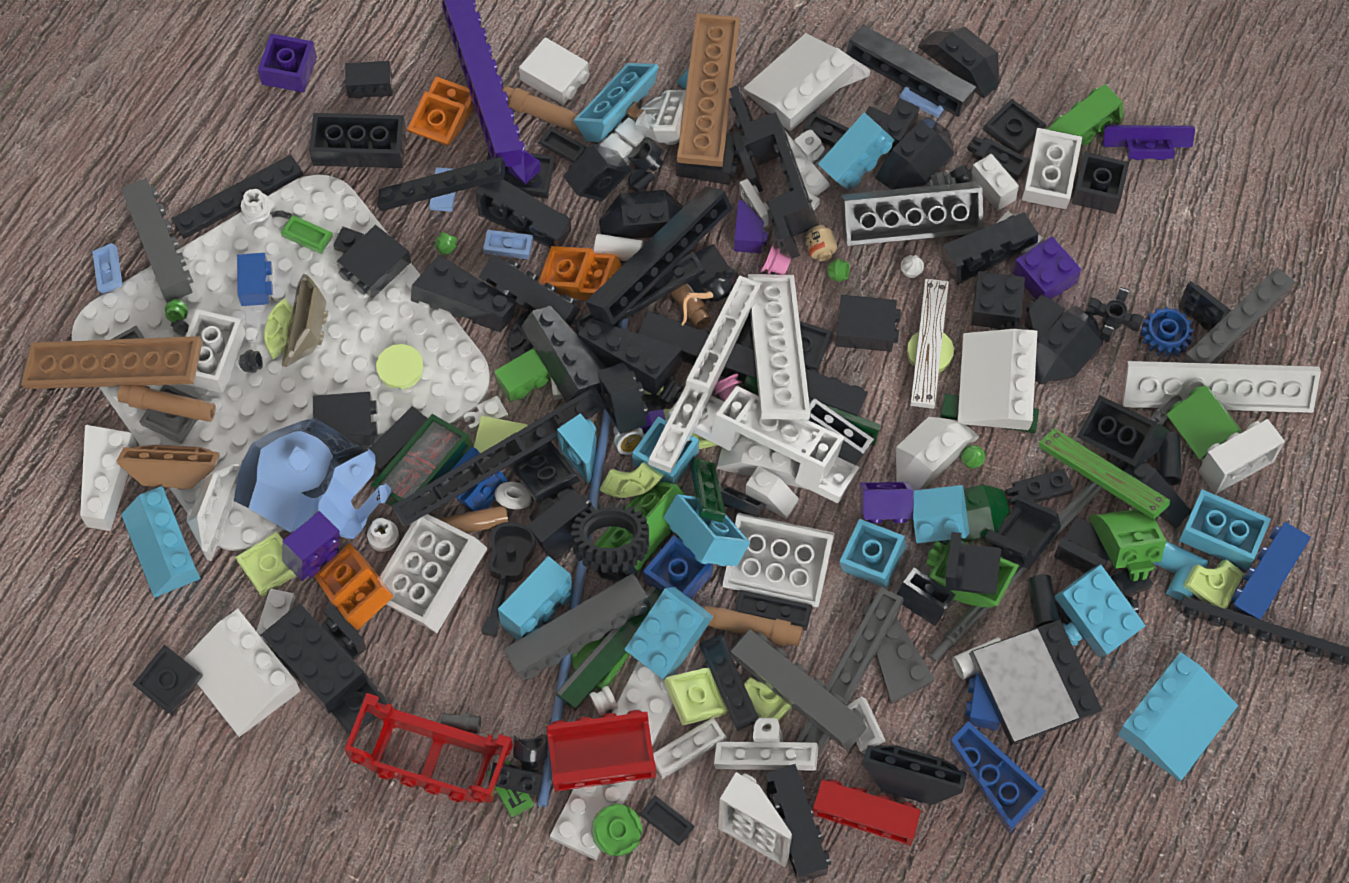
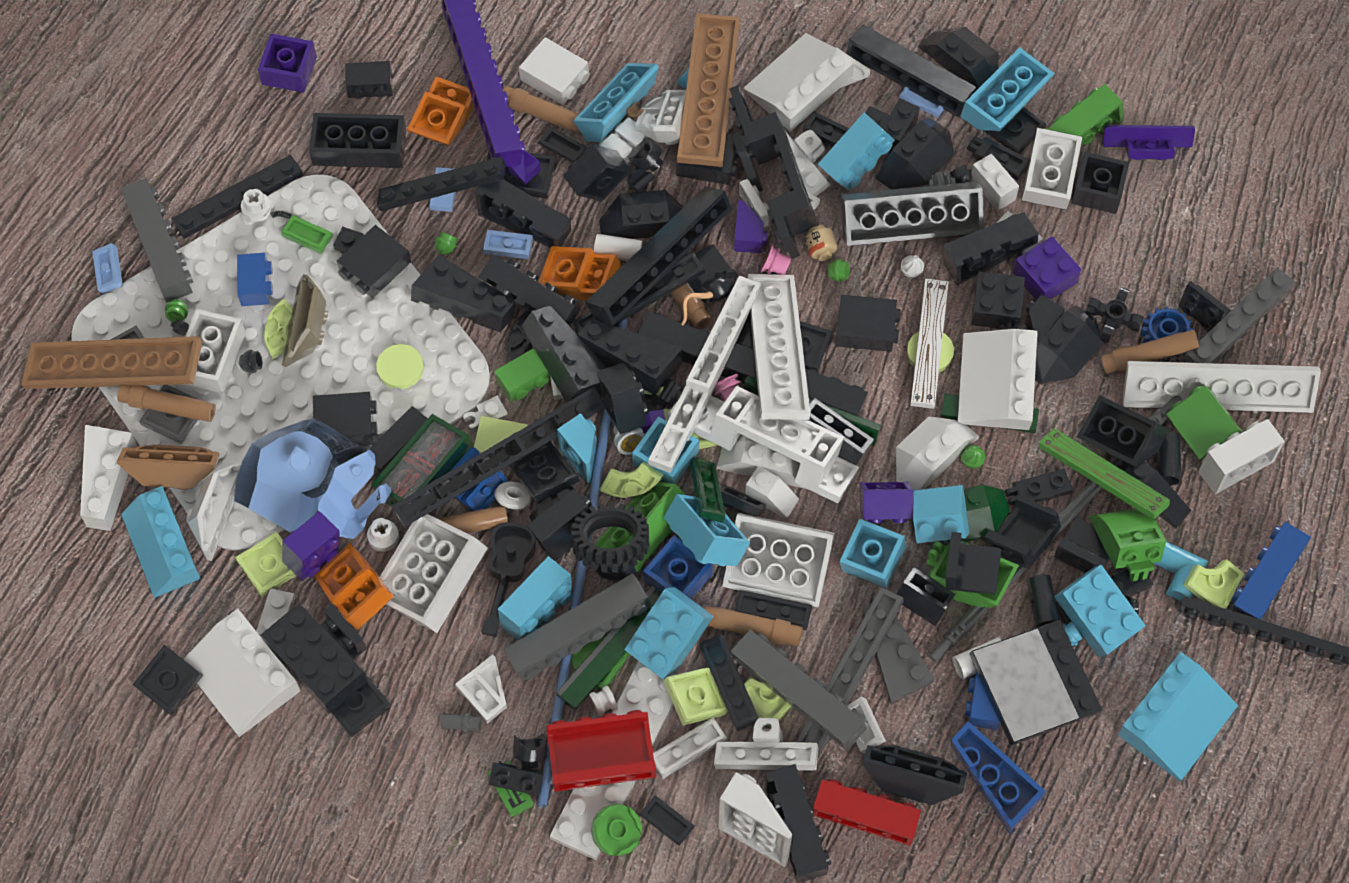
red windscreen [344,693,513,803] -> none
medium azure brick [1179,489,1271,571] -> none
none -> white wing [455,654,507,724]
none -> medium azure slope [960,47,1055,131]
none -> medium nougat piece [1101,329,1199,374]

